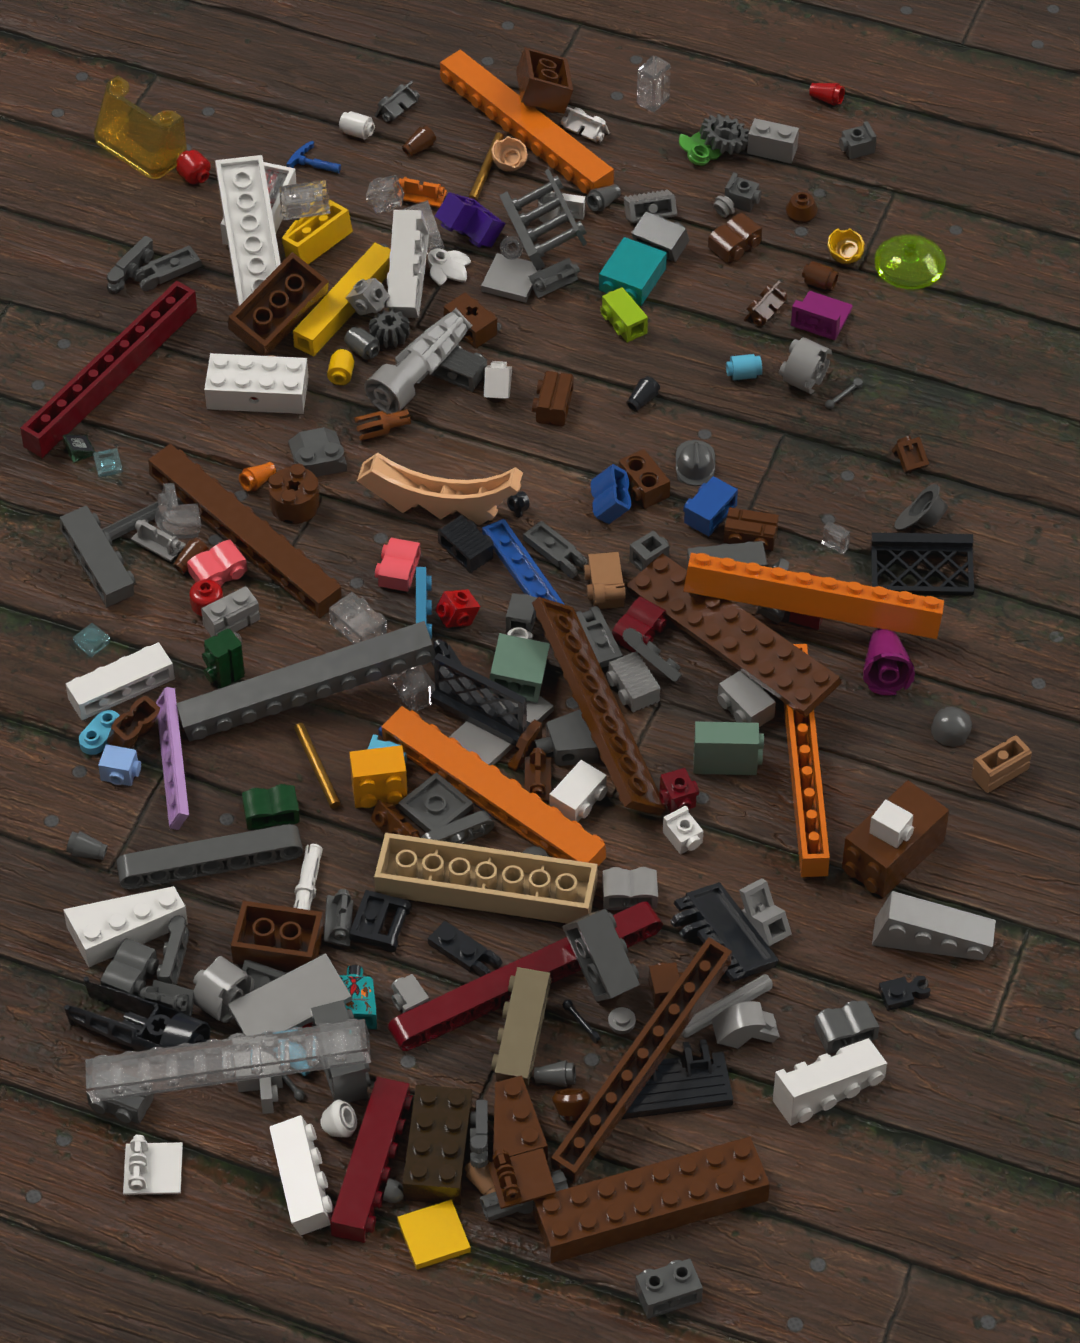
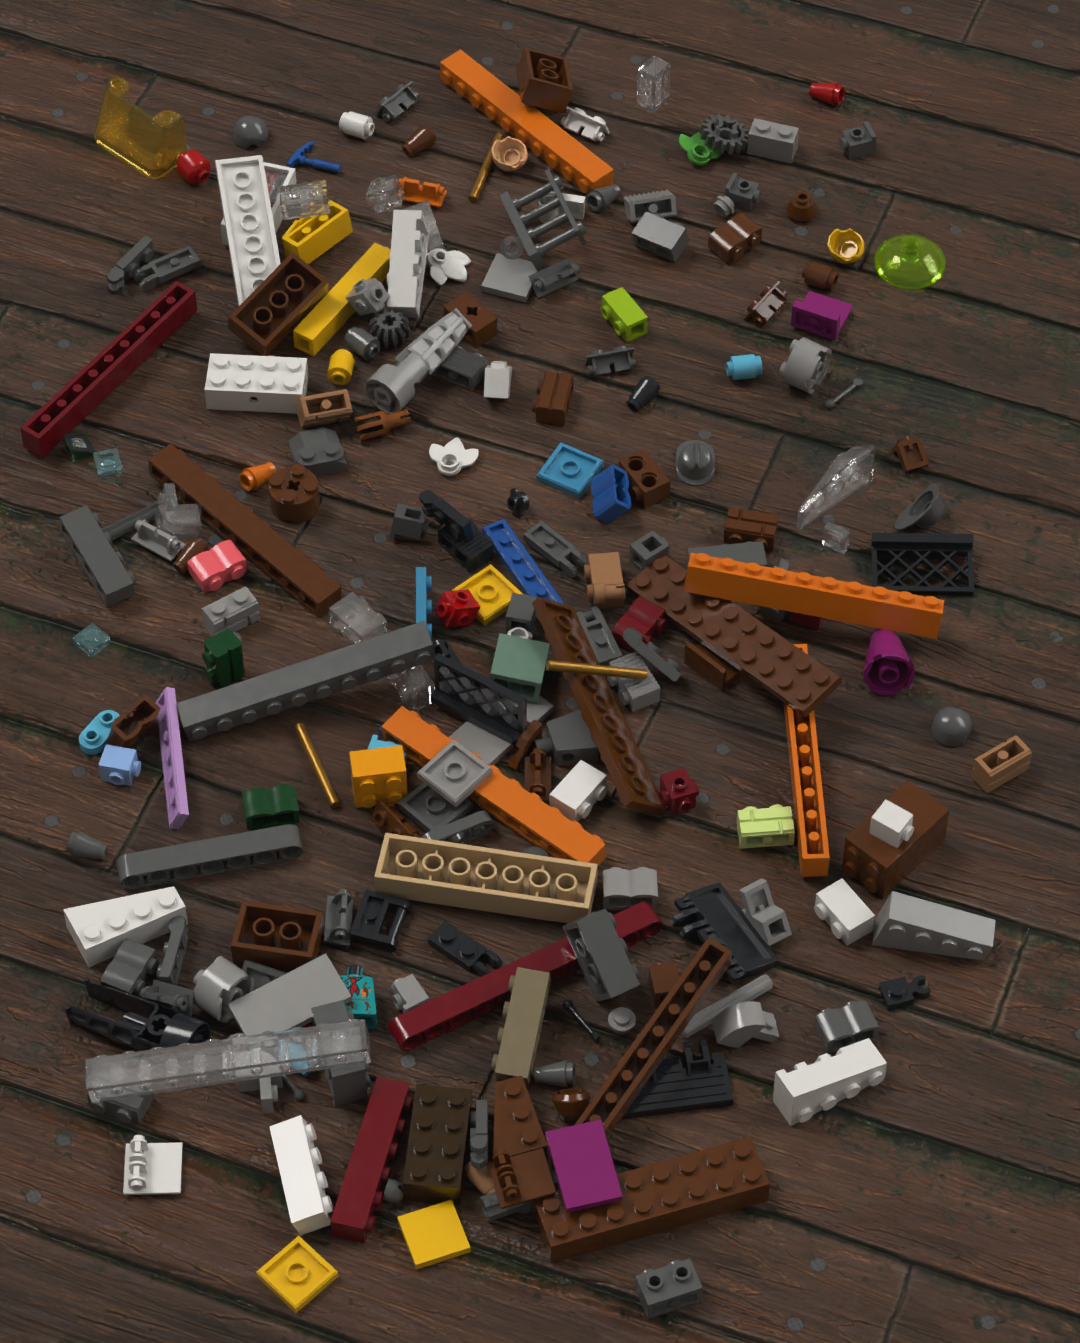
white brick [65,642,175,720] -> none
red head [189,579,223,617] -> none
white pin [293,844,323,910] -> none
white cone [321,1100,357,1138] -> none
light nougat arch [357,453,523,526] -> none
coral brick [375,538,421,592] -> none
dark purple brick [435,192,506,248] -> none
teal brick [599,237,667,306] -> none
white brick [663,806,703,855] -> none
blue brick [683,476,738,537] -> none
sand green brick [693,721,764,775] -> none
light grey brick [717,671,776,727] -> none
none -> dark grey hair [232,116,269,149]
none -> yellow tile [256,1236,338,1313]
none -> medium nougat brick [296,389,353,429]
none -> dark grey brick [390,503,430,540]
none -> light grey tile [417,739,493,807]
none -> black hinge [419,490,474,544]
none -> white plate [429,437,479,476]
none -> yellow tile [452,564,523,626]
none -> dark azure tile [536,442,604,499]
none -> magenta tile [545,1120,623,1213]
none -> pearl gold bar [546,660,648,680]
none -> dark grey hinge [585,346,636,377]
none -> reddish brown panel [684,642,740,691]
none -> yellowish green brick [737,804,795,849]
none -> clear wedge [796,445,876,530]
none -> white brick [814,878,875,946]

